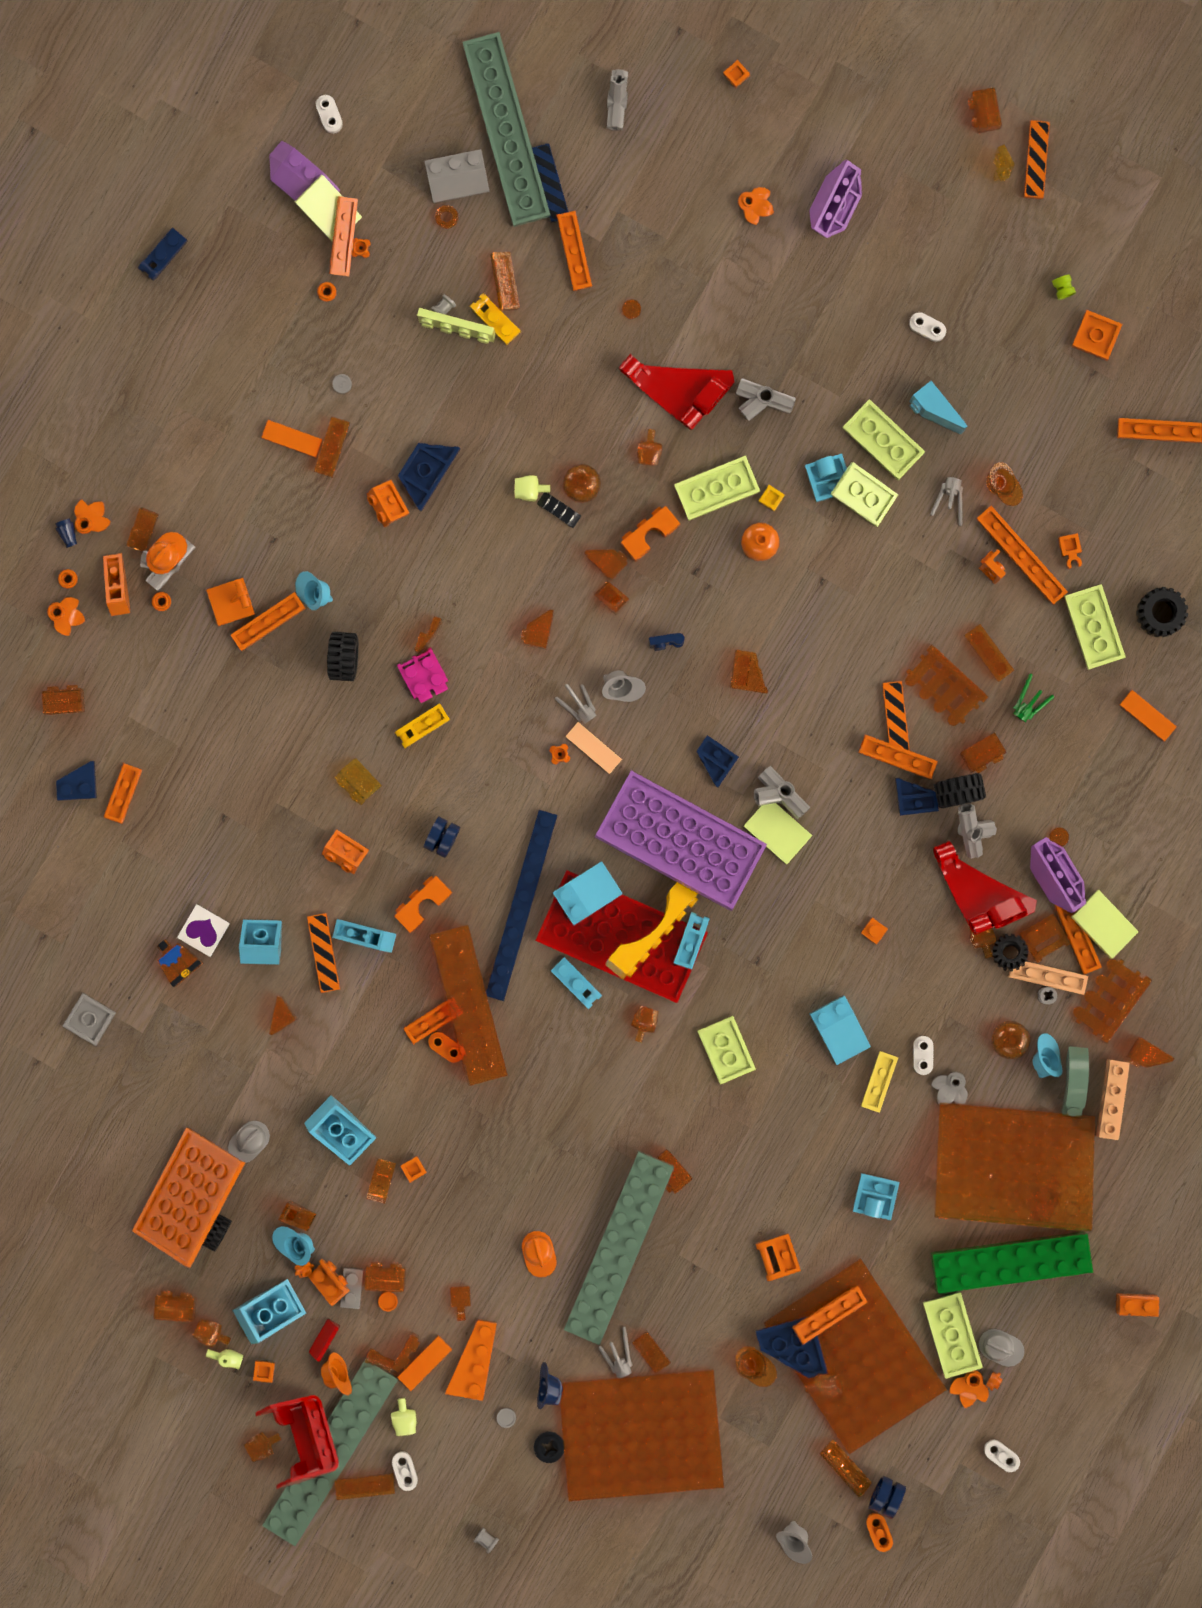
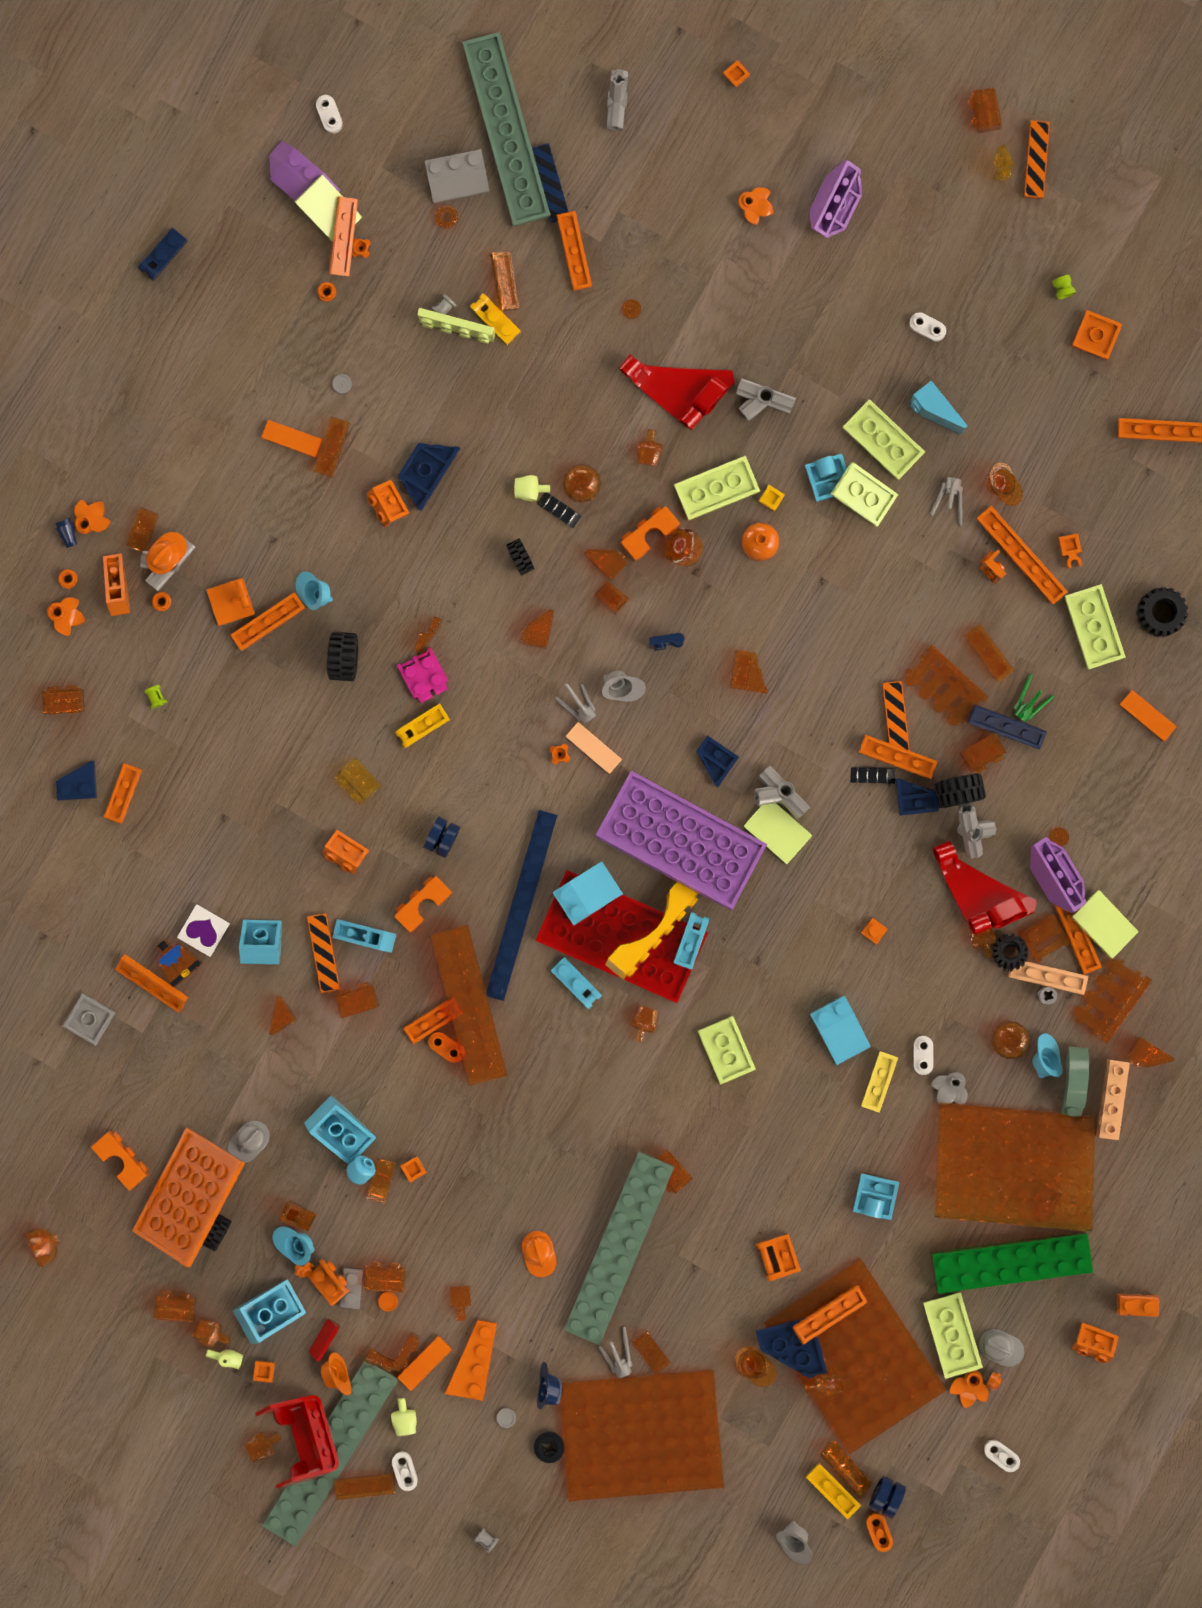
none -> clear orange cylinder [24,1228,60,1268]
none -> orange arch [91,1131,149,1191]
none -> orange plate [115,954,189,1013]
none -> lime bush [144,685,167,709]
none -> clear orange brick [335,982,380,1018]
none -> medium azure head [346,1156,376,1185]
none -> black tyre [506,538,535,576]
none -> clear orange cylinder [665,527,704,567]
none -> yellow plate [806,1463,861,1520]
none -> black sticker [851,767,895,784]
none -> dark blue tile [967,704,1047,750]
none -> orange bracket [1072,1322,1119,1363]

